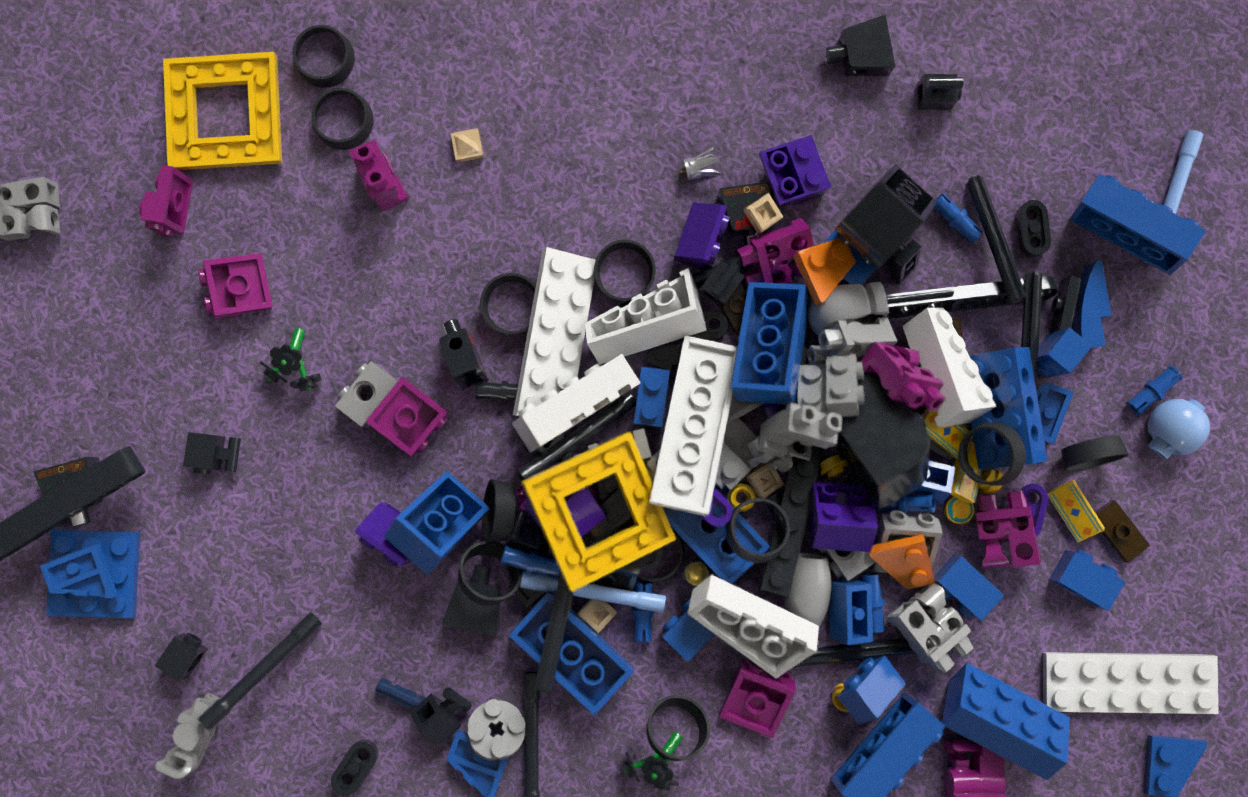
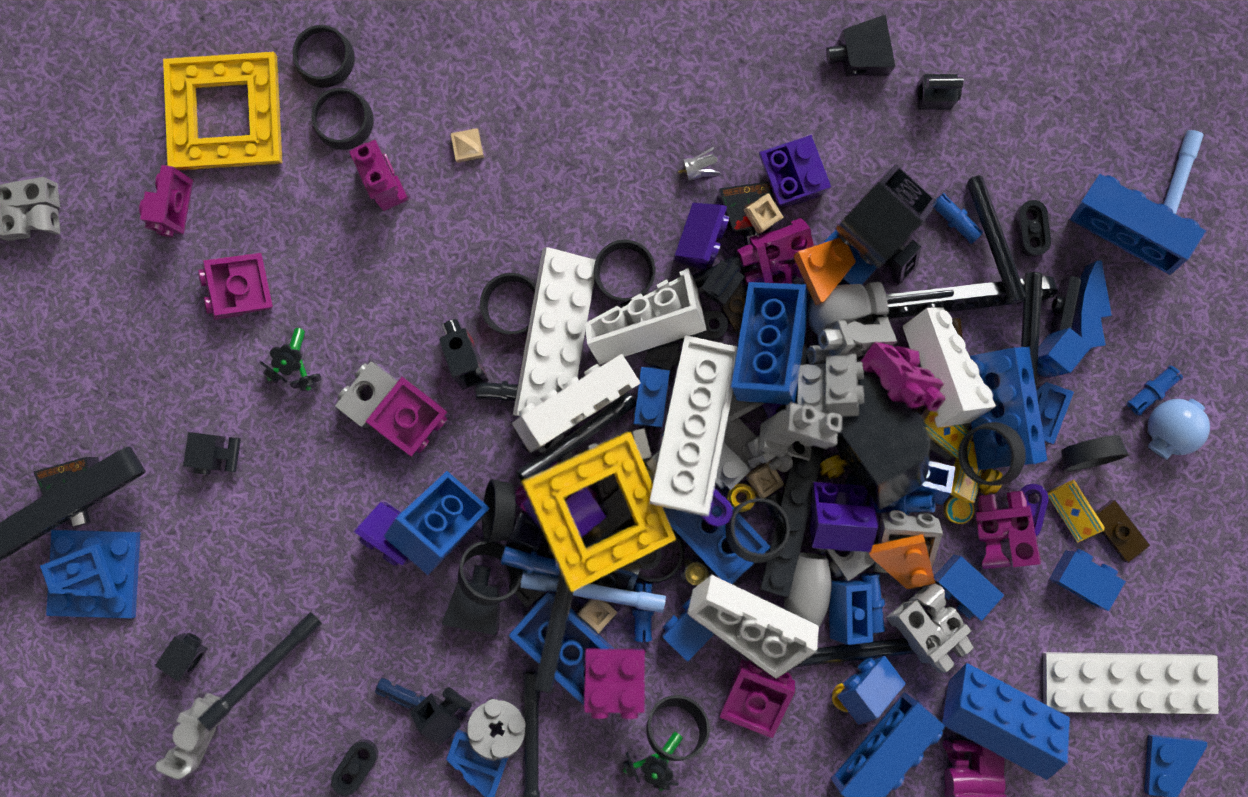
none -> magenta plate [585,648,645,719]

